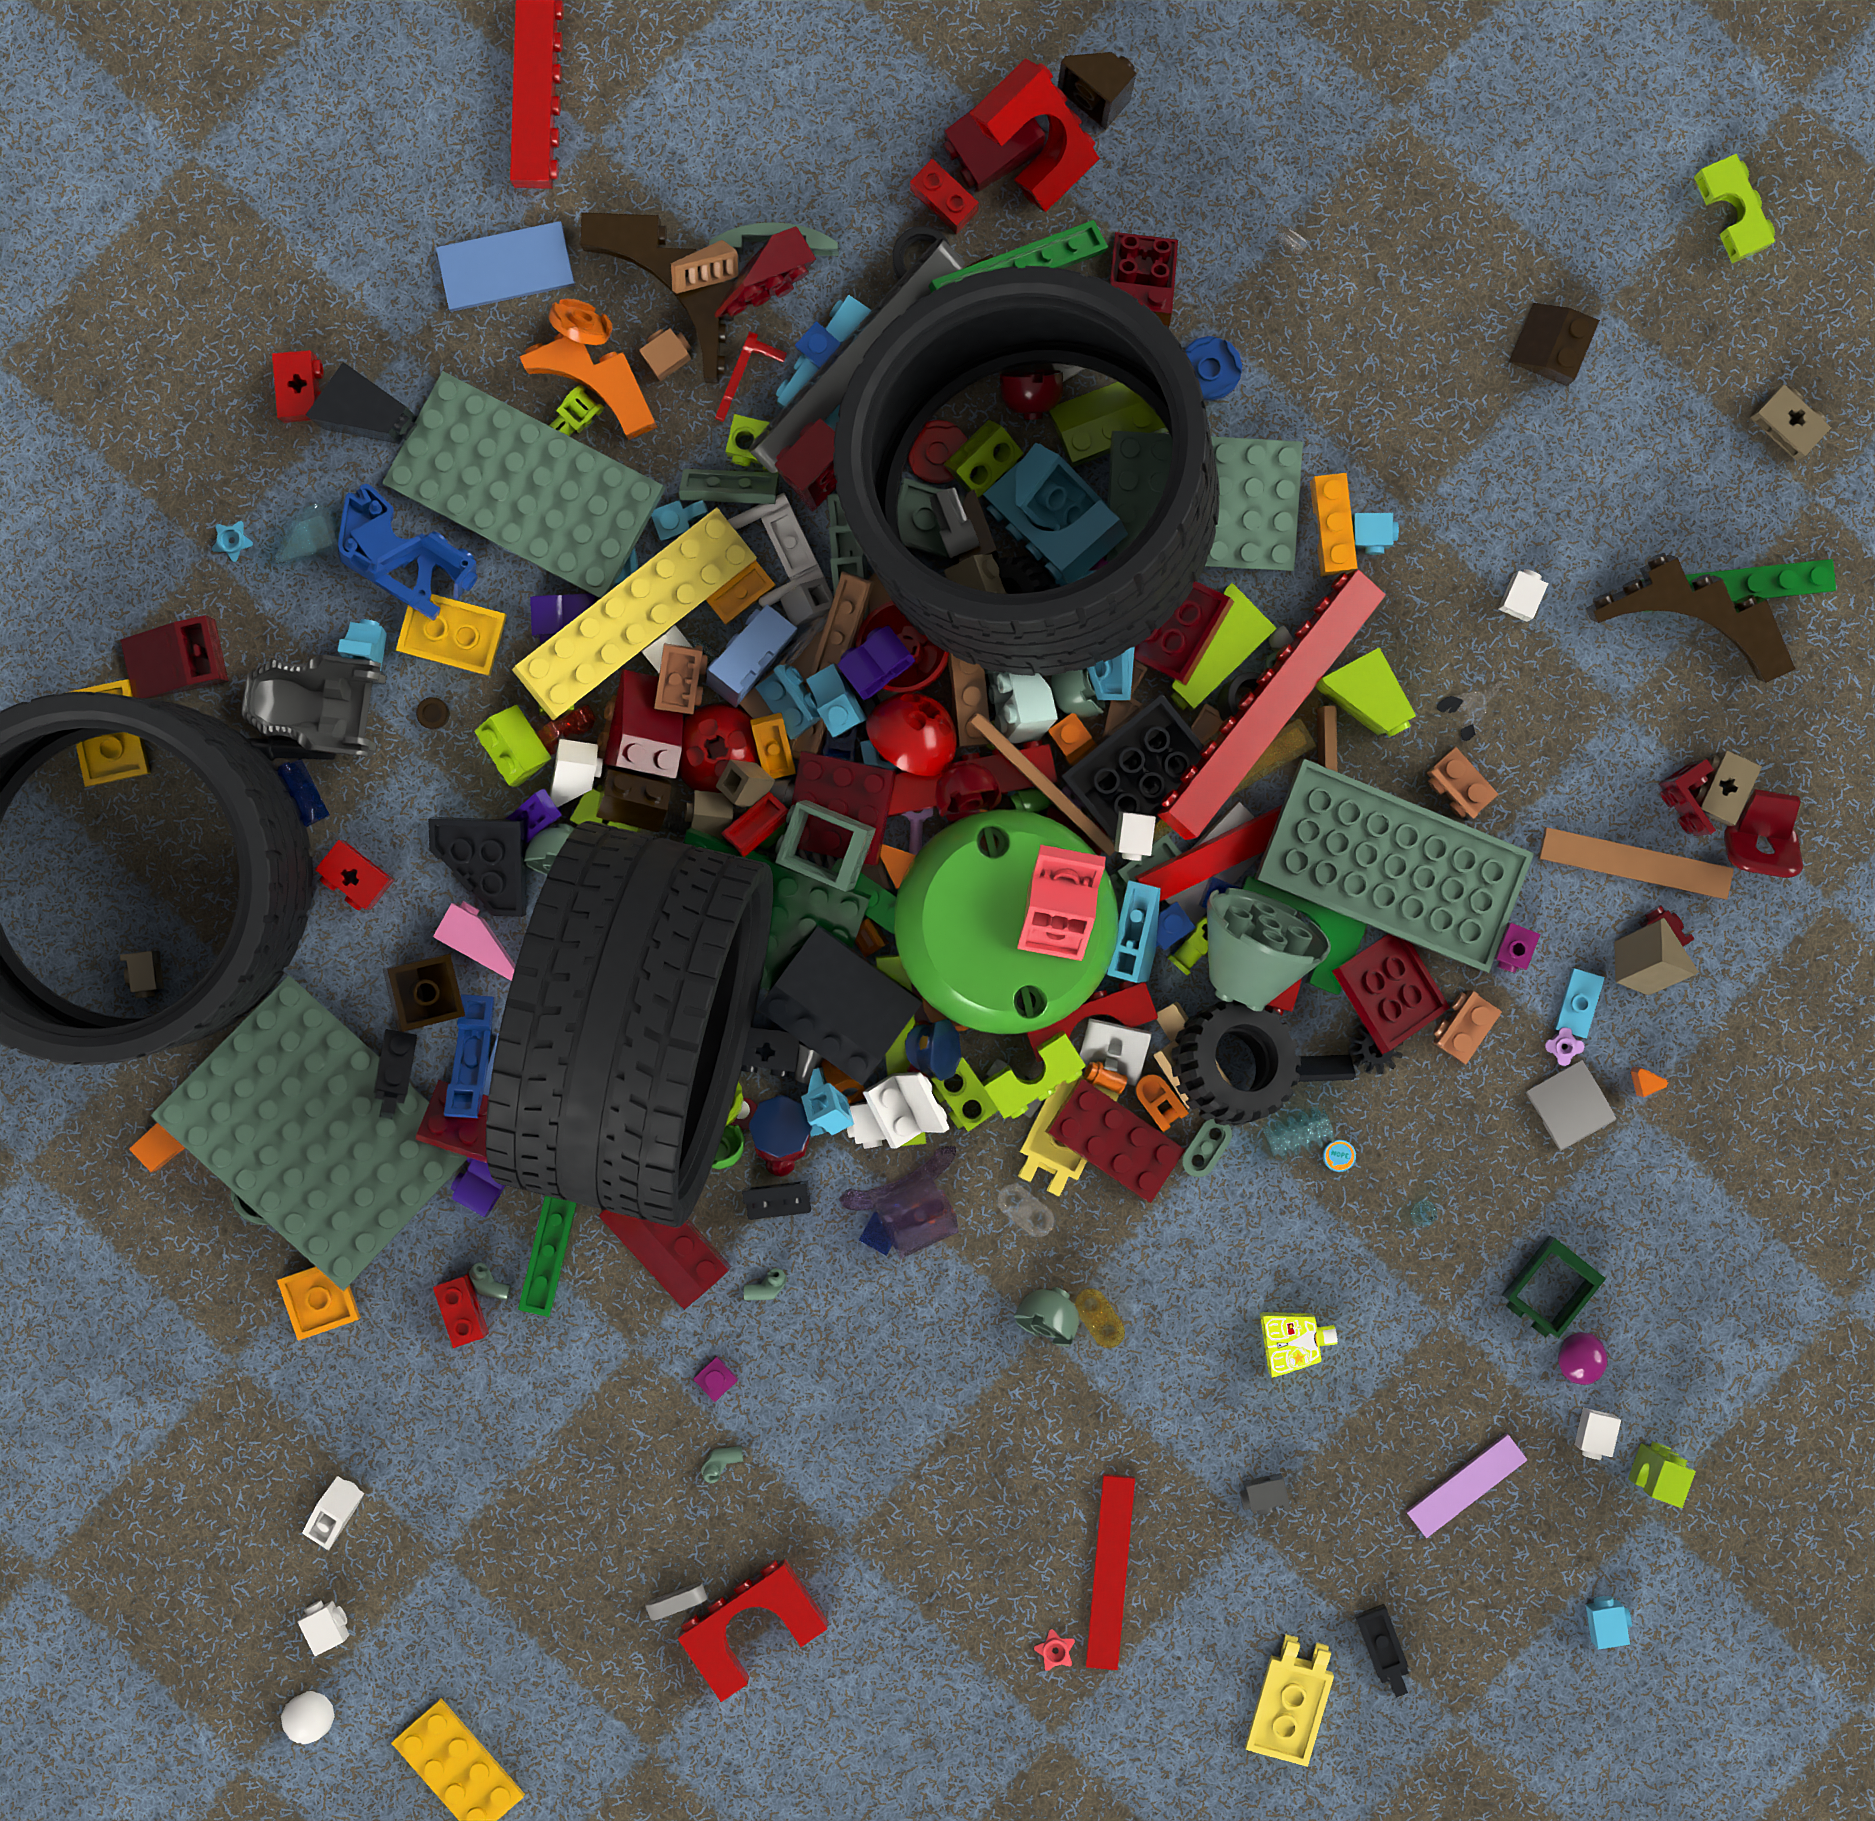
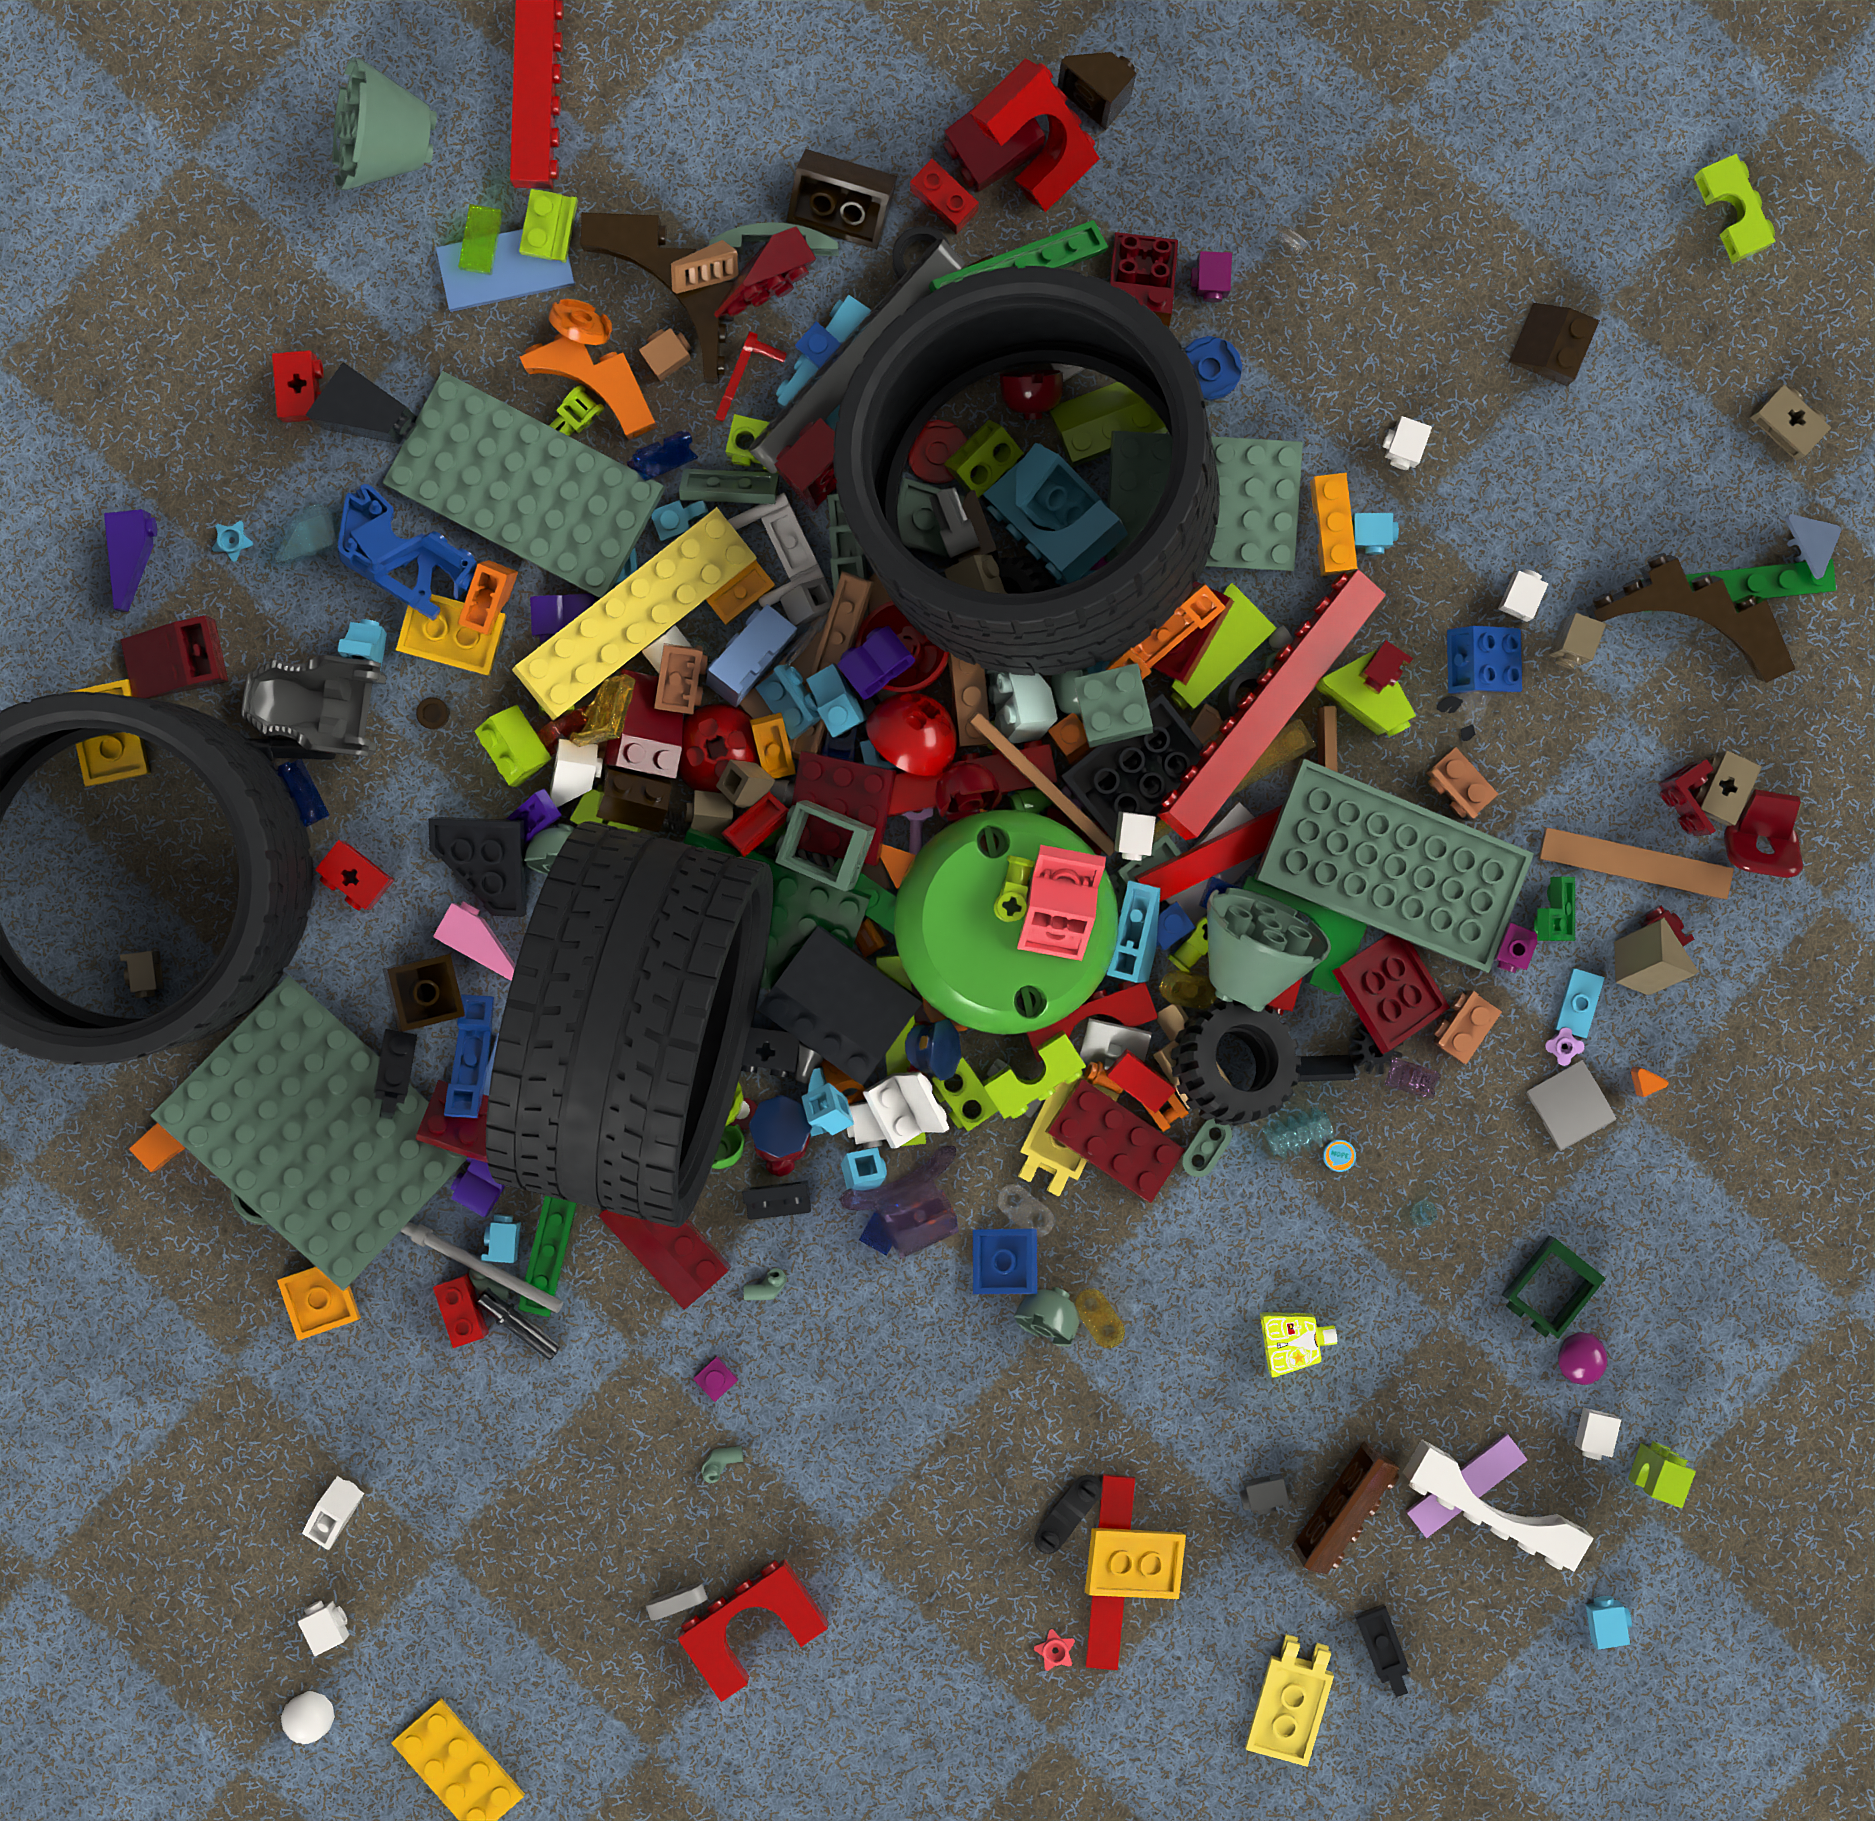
none -> dark purple slope [104,509,158,612]
none -> sand green cone [332,57,437,191]
none -> light grey bar [400,1222,563,1313]
none -> clear neon green plate [458,204,503,275]
none -> orange arch [458,560,518,635]
none -> black axle [475,1287,560,1360]
none -> medium azure brick [481,1214,521,1263]
none -> lime plate [519,189,578,263]
none -> clear yellow wing [569,674,636,747]
none -> clear blue hinge [627,431,698,481]
none -> dark brown slope [786,149,898,250]
none -> medium azure brick [841,1147,887,1194]
none -> blue plate [973,1229,1037,1294]
none -> lime connector [993,855,1035,922]
none -> black piece [1034,1474,1102,1554]
none -> sand green brick [1074,663,1153,748]
none -> yellow plate [1085,1528,1186,1599]
none -> orange slope [1105,583,1226,680]
none -> red tile [1106,1049,1176,1113]
none -> clear yellow plate [1159,970,1217,1009]
none -> magenta brick [1190,251,1232,303]
none -> reddish brown slope [1292,1441,1400,1574]
none -> dark red brick [1359,640,1413,694]
none -> white brick [1382,416,1432,470]
none -> leg [1385,1057,1442,1099]
none -> white arch [1403,1439,1594,1571]
none -> blue bracket [1447,626,1522,693]
none -> green plate [1534,876,1575,941]
none -> dark tan brick [1549,613,1606,669]
none -> sand blue piece [1785,514,1841,579]

